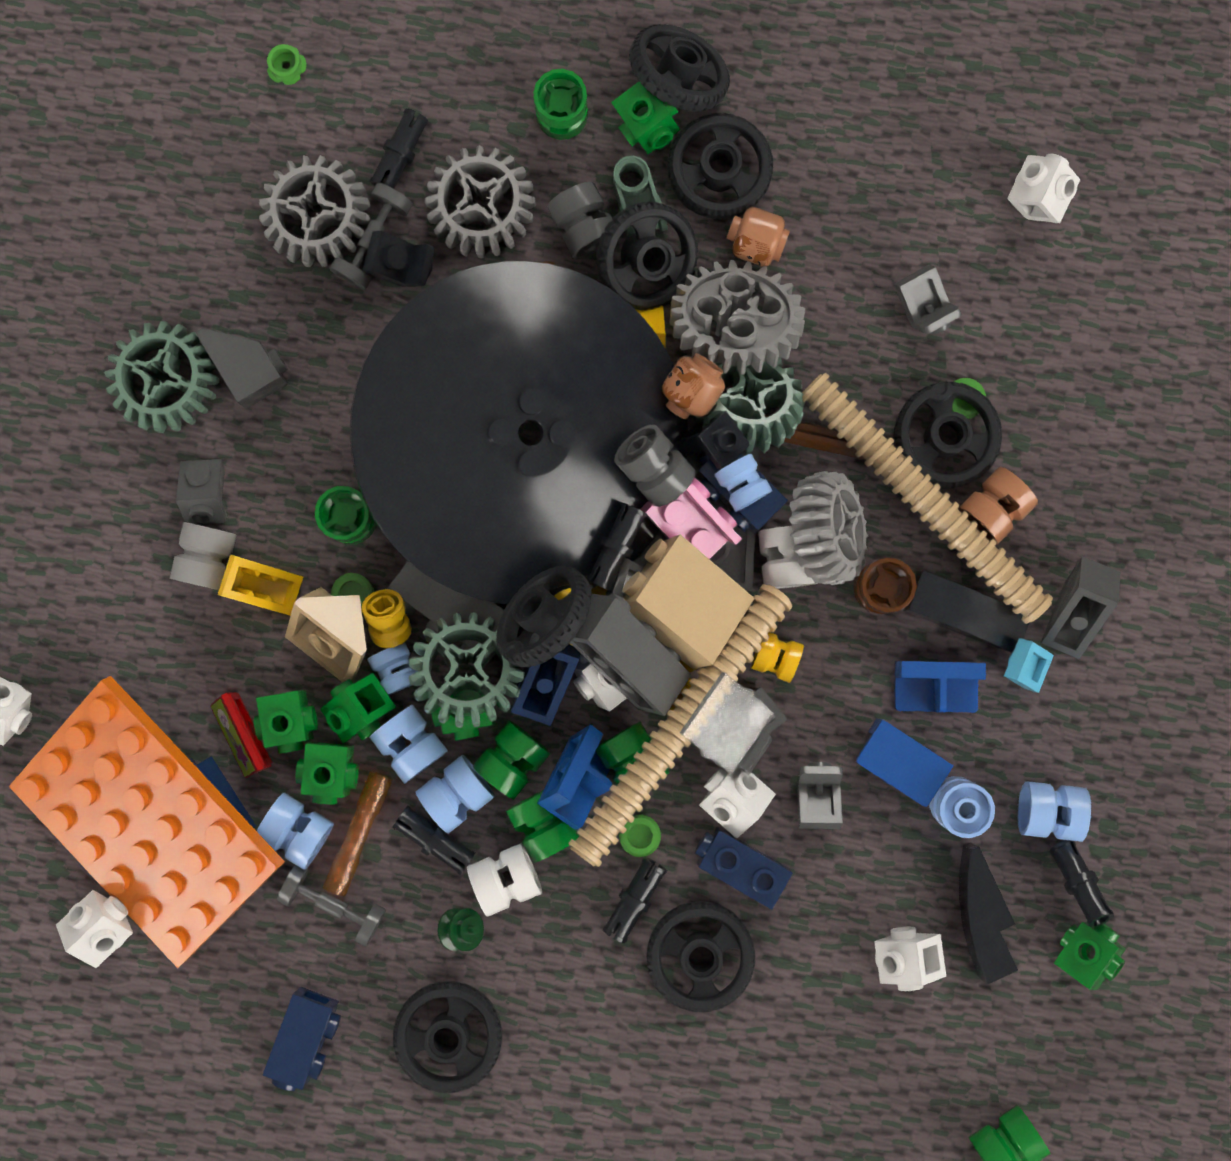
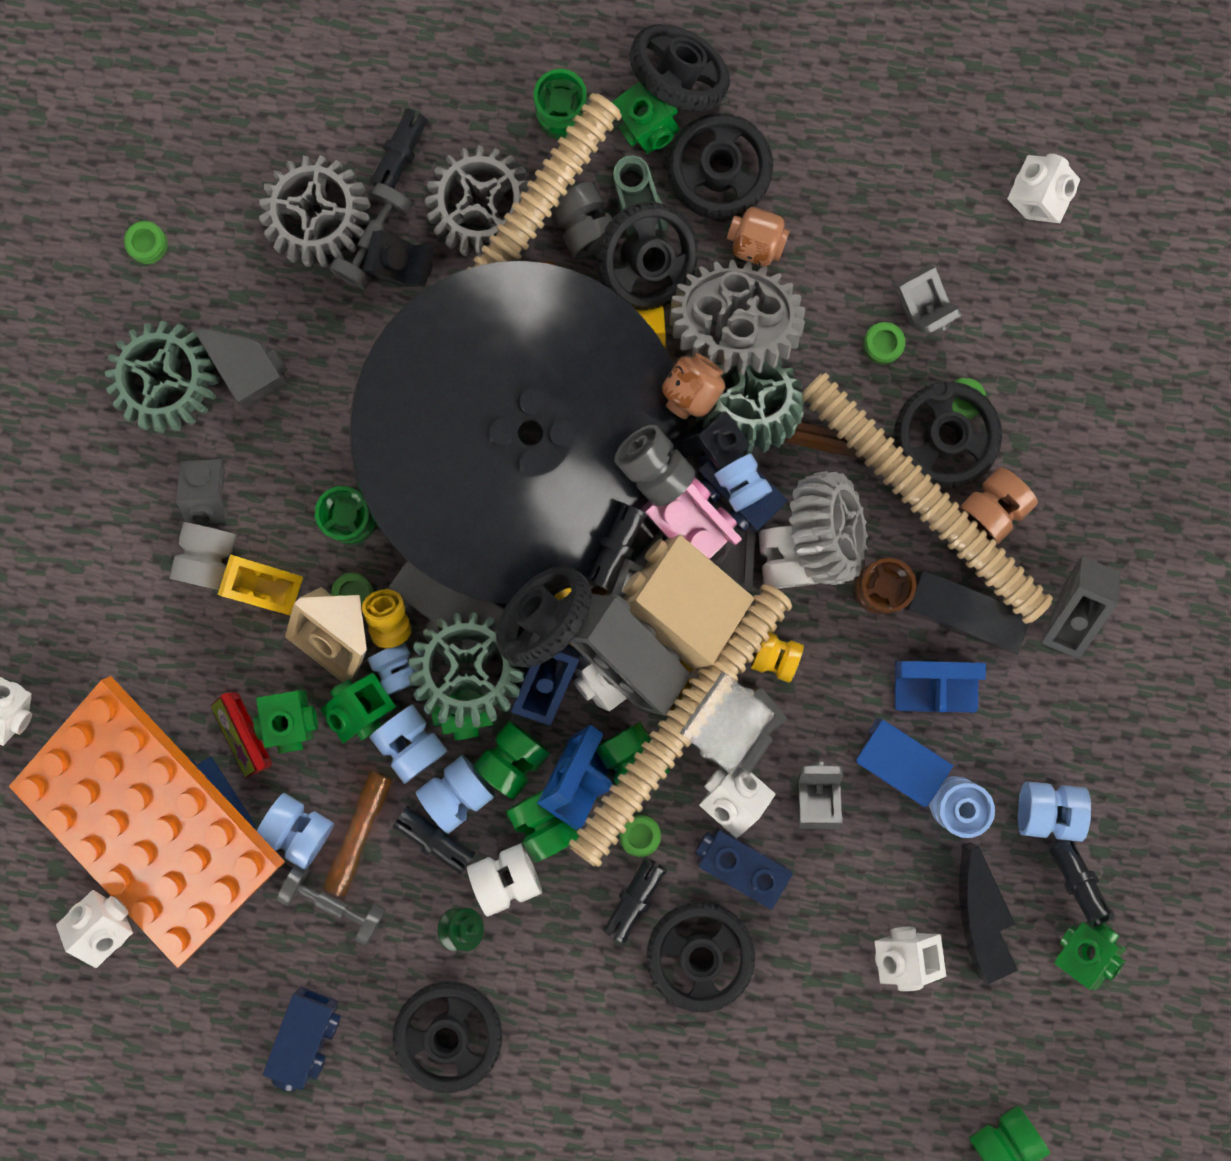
bright green plate [267,44,307,85] -> none
green brick [295,742,359,805] -> none
medium azure plate [1004,638,1054,693] -> none
none -> bright green tile [124,221,168,264]
none -> tan piece [467,93,622,269]
none -> bright green tile [863,322,905,365]

